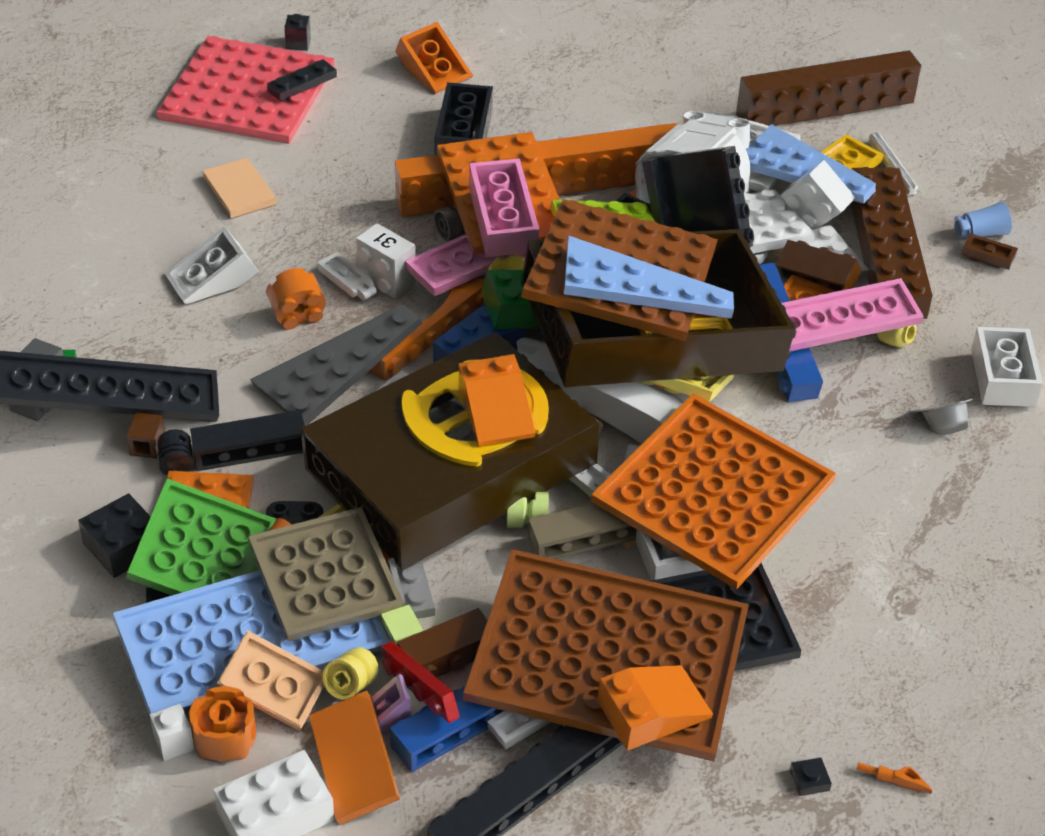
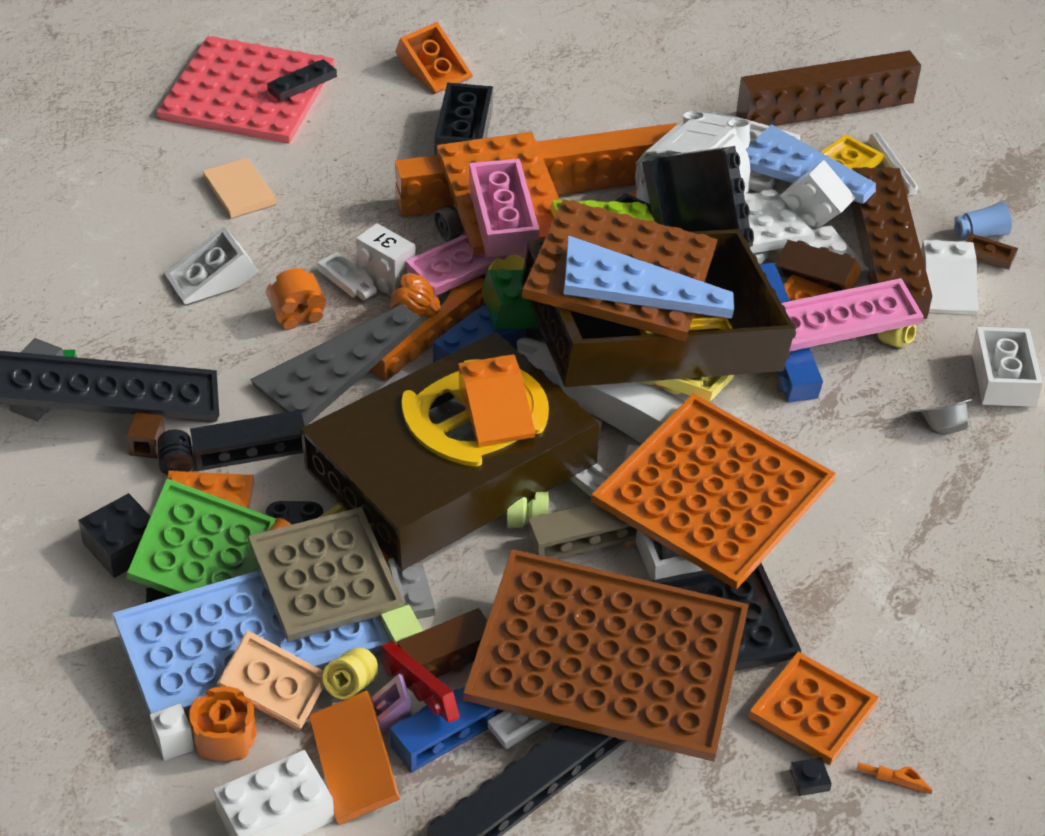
black brick [284,14,311,51] -> none
orange slope [597,665,713,751] -> none
none -> orange hair [389,273,441,317]
none -> orange plate [749,651,879,766]
none -> white slope [921,240,978,315]

